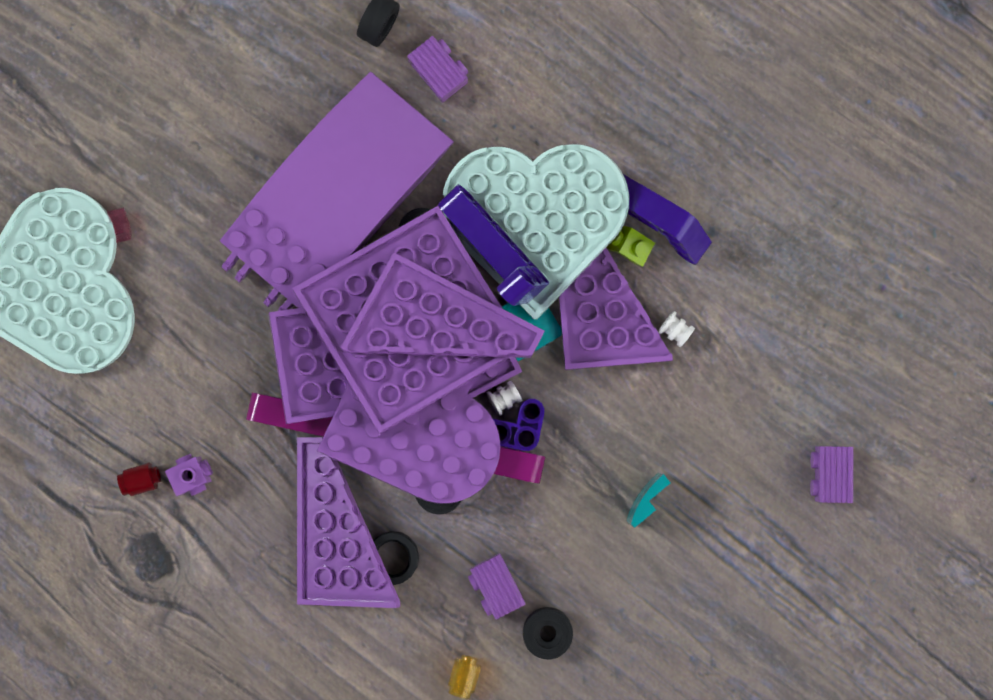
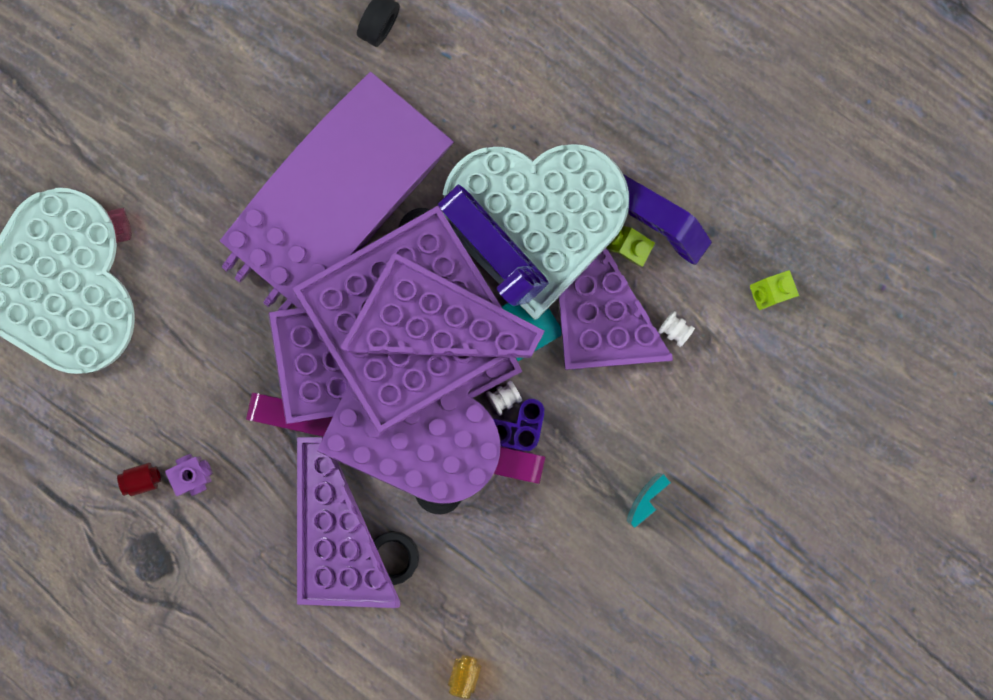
medium lavender brick [407,36,468,103] -> none
medium lavender brick [468,553,525,620] -> none
black tyre [523,607,573,660] -> none
medium lavender brick [810,446,853,503] -> none
none -> lime bracket [750,270,799,310]

